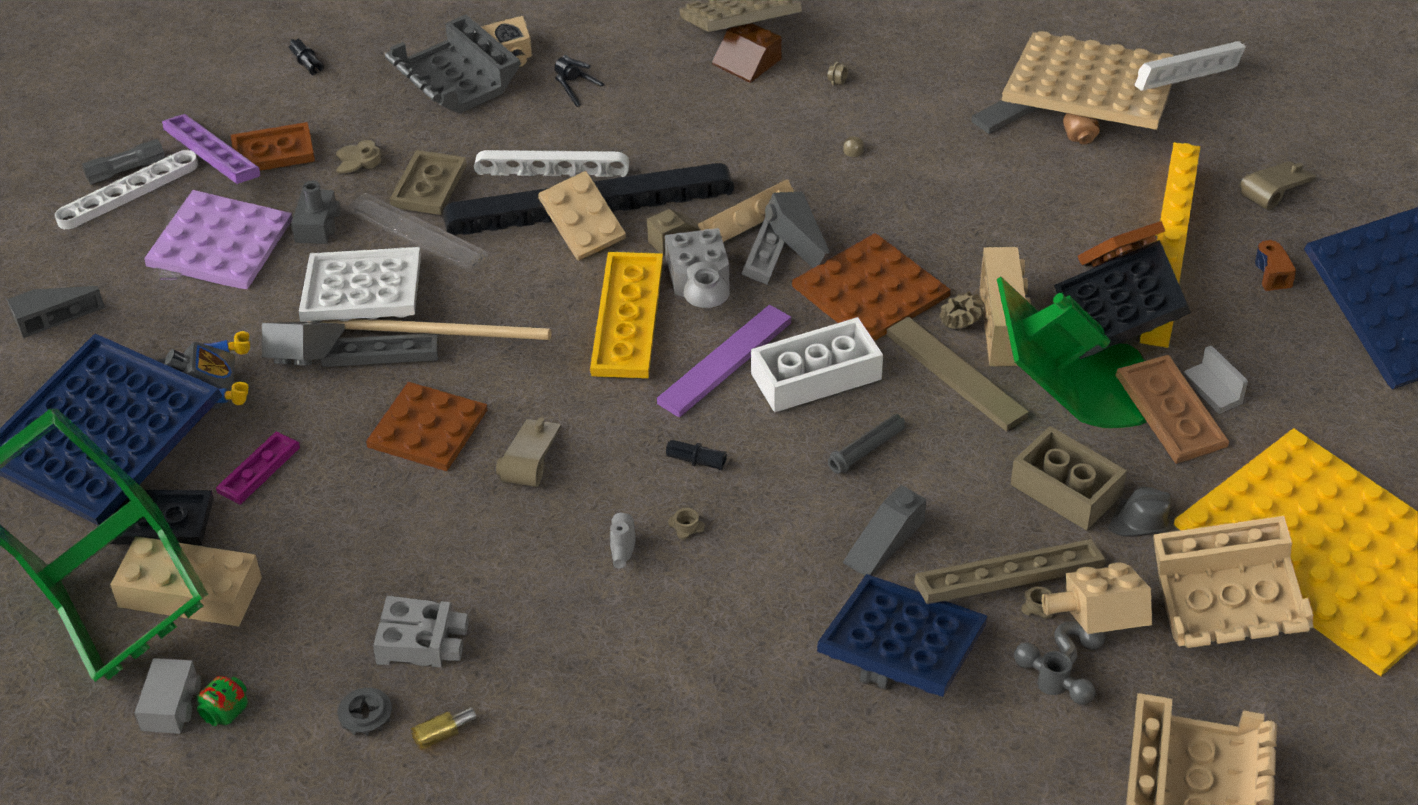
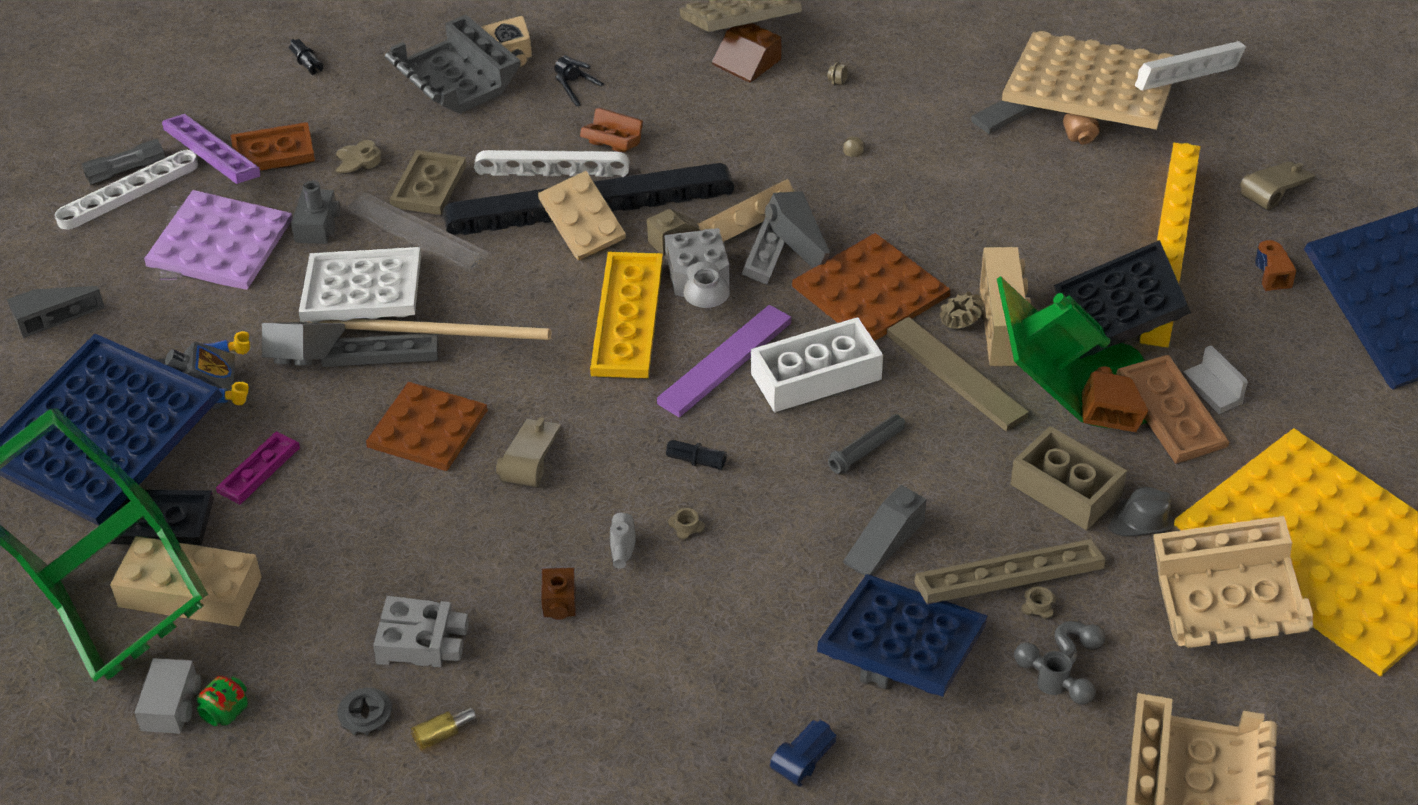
tan brick [1042,563,1152,634] -> none
dark orange plate [1078,221,1165,267] -> none
none -> reddish brown brick [541,567,576,620]
none -> dark orange bracket [580,108,643,152]
none -> dark blue piece [770,720,836,787]
none -> dark orange torso [1082,366,1148,432]

